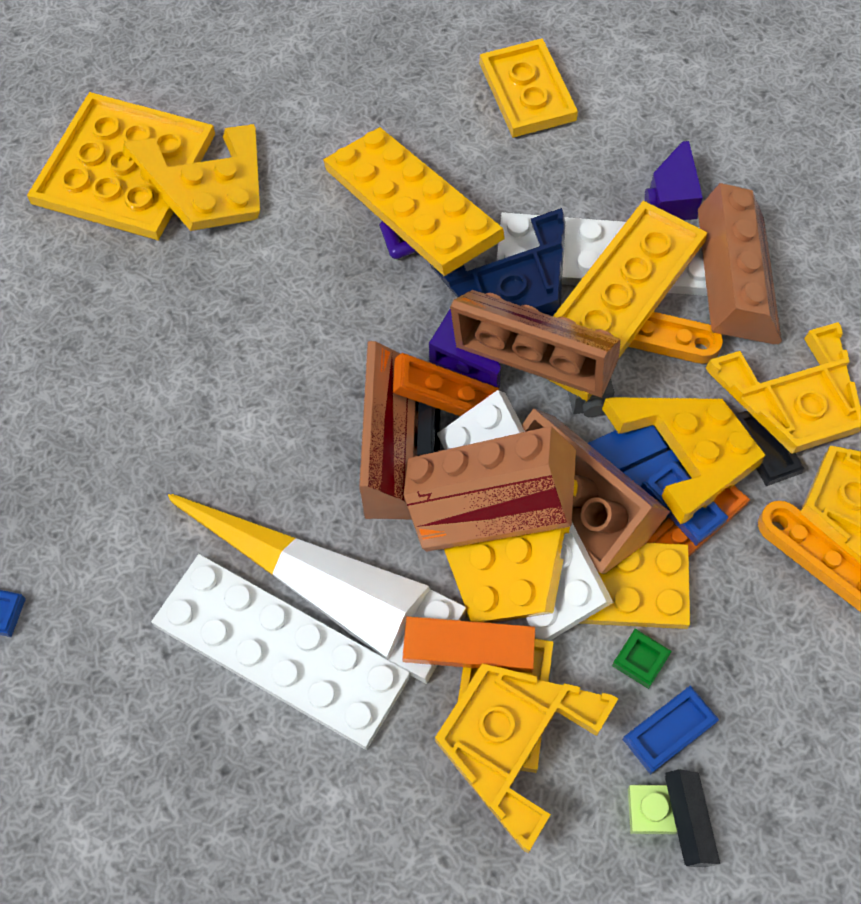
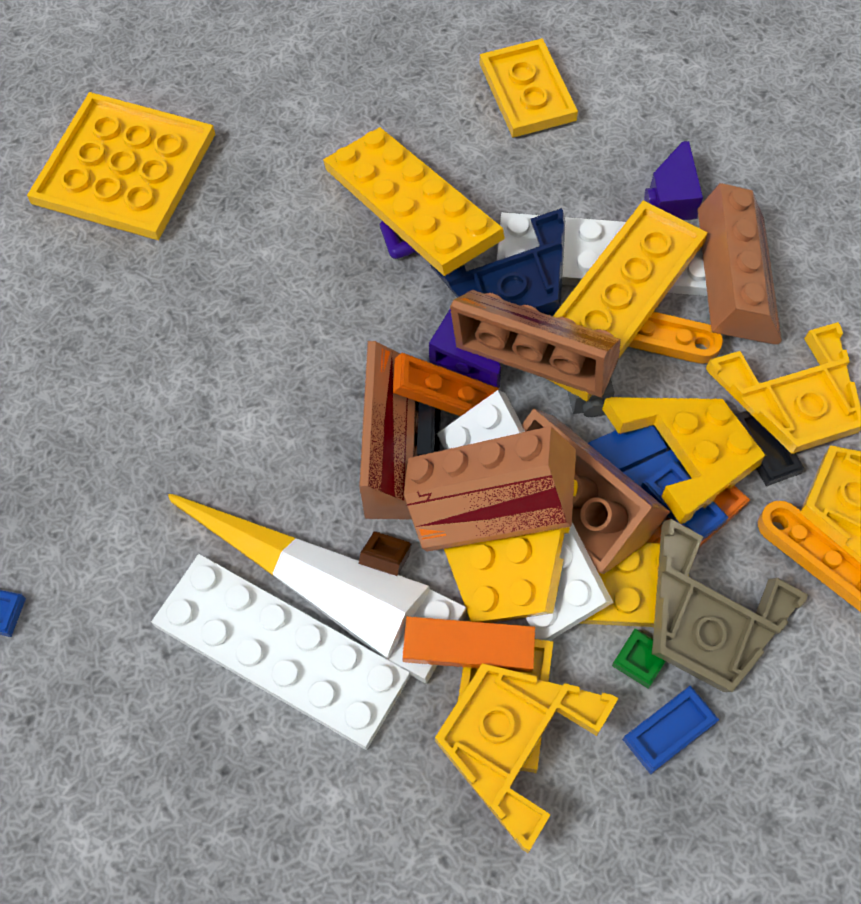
yellow wing [123,124,260,231] -> none
yellowish green plate [628,785,677,834] -> none
black tile [665,769,720,867] -> none
none -> reddish brown tile [358,531,412,576]
none -> dark tan wing [652,519,808,692]

